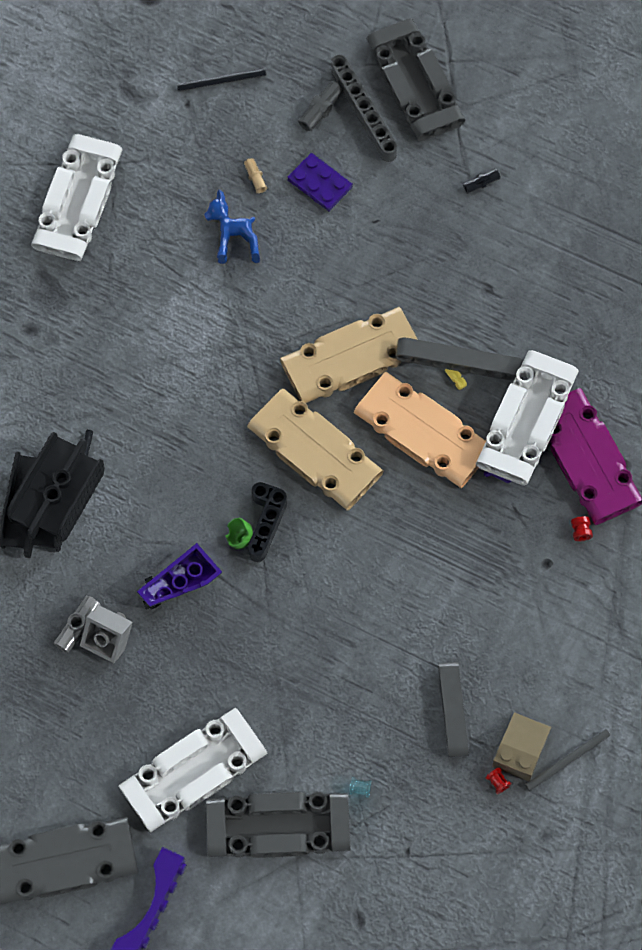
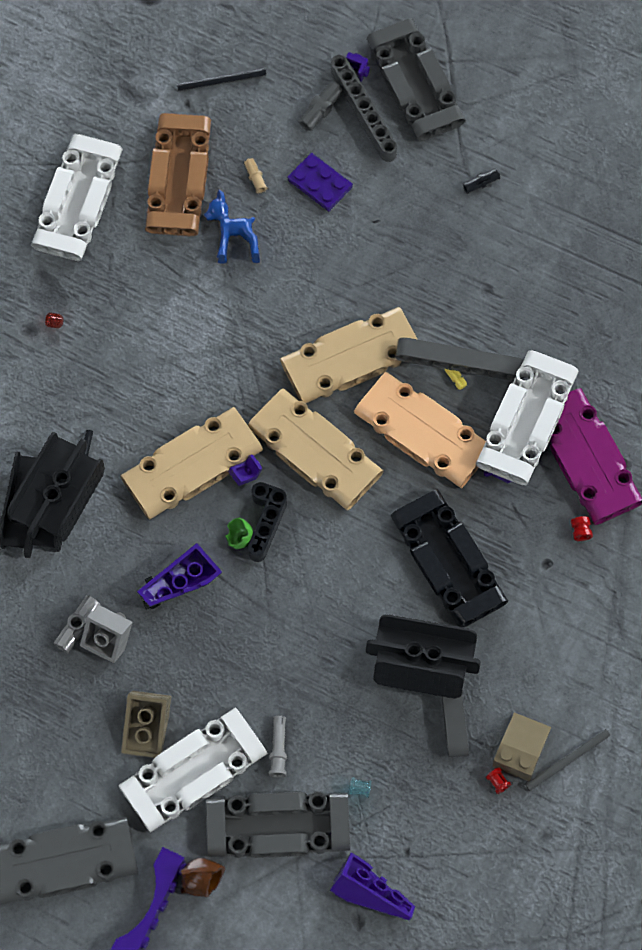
none -> clear red piece [45,312,64,329]
none -> tan panel [120,407,263,520]
none -> dark tan slope [121,691,171,758]
none -> medium nougat panel [145,113,211,236]
none -> reddish brown helmet [181,858,225,897]
none -> dark purple bracket [228,455,262,486]
none -> light grey pin [269,716,287,778]
none -> dark purple wedge [330,853,415,920]
none -> dark purple bracket [346,52,370,82]
none -> black piece [366,614,481,699]
none -> black panel [391,489,508,628]

